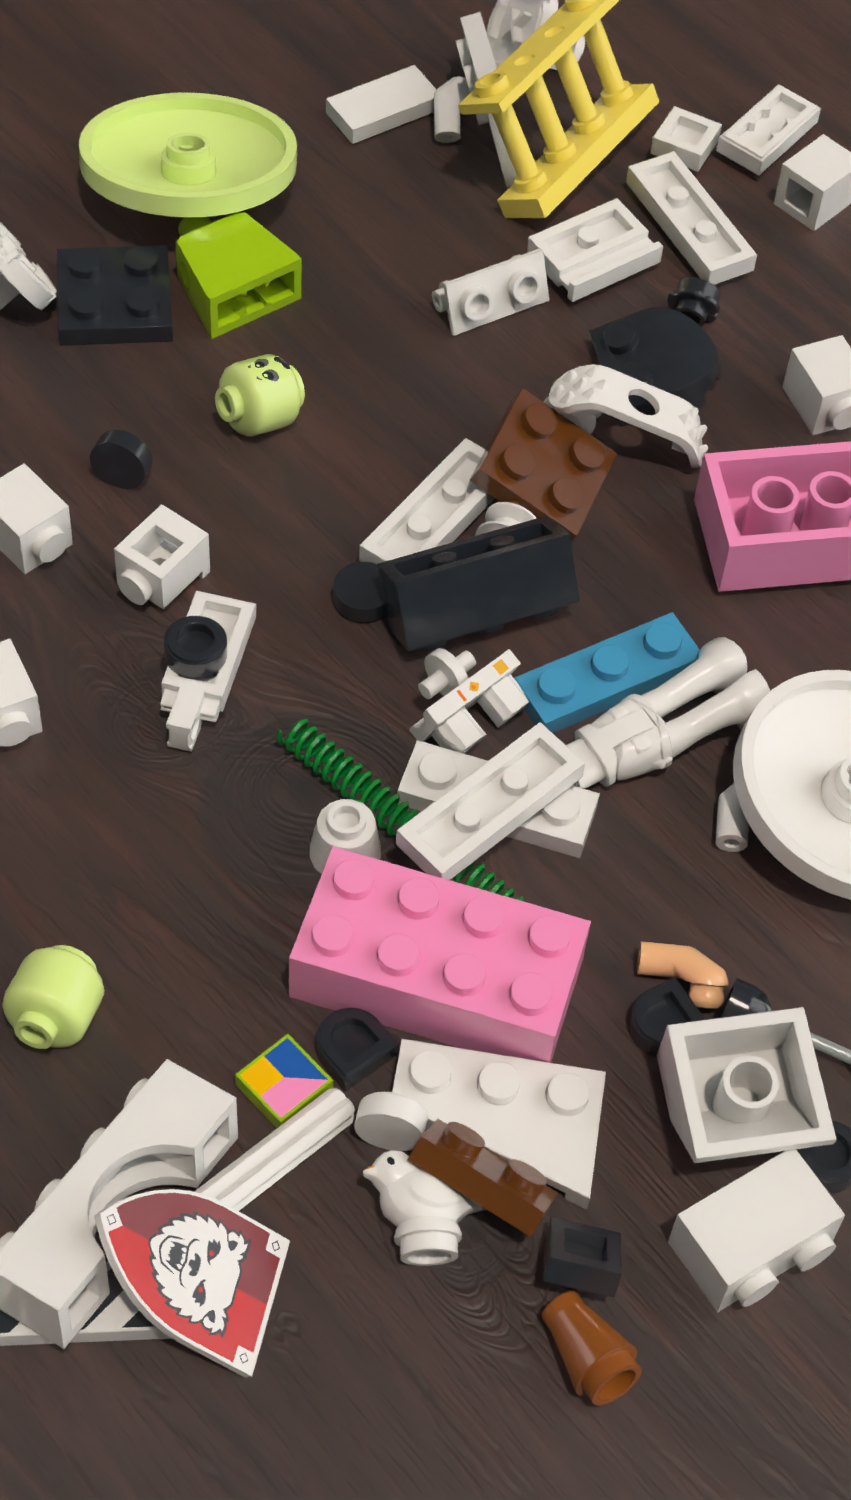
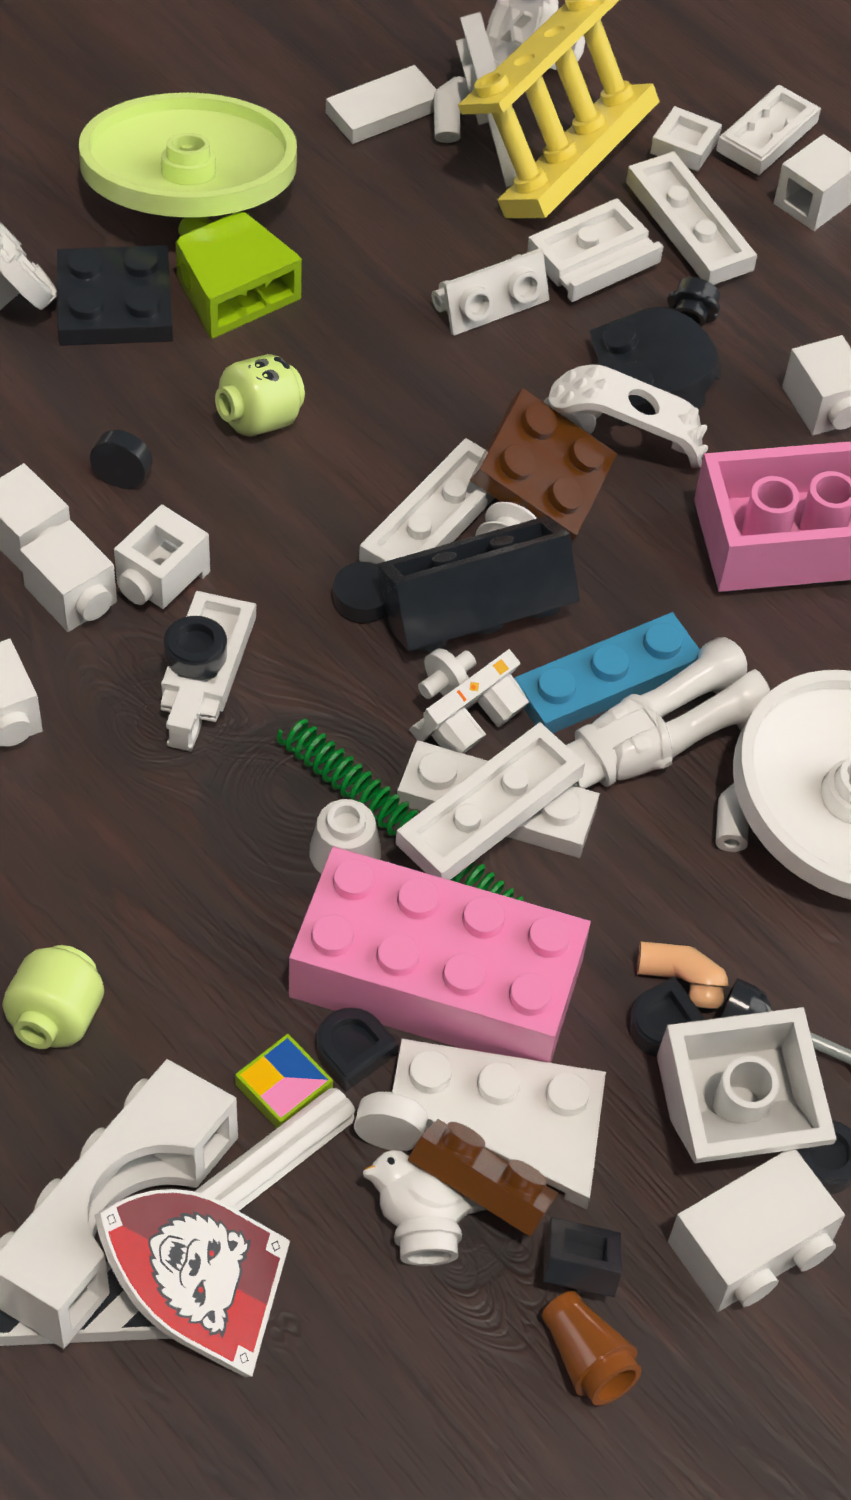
none -> white brick [19,519,117,632]

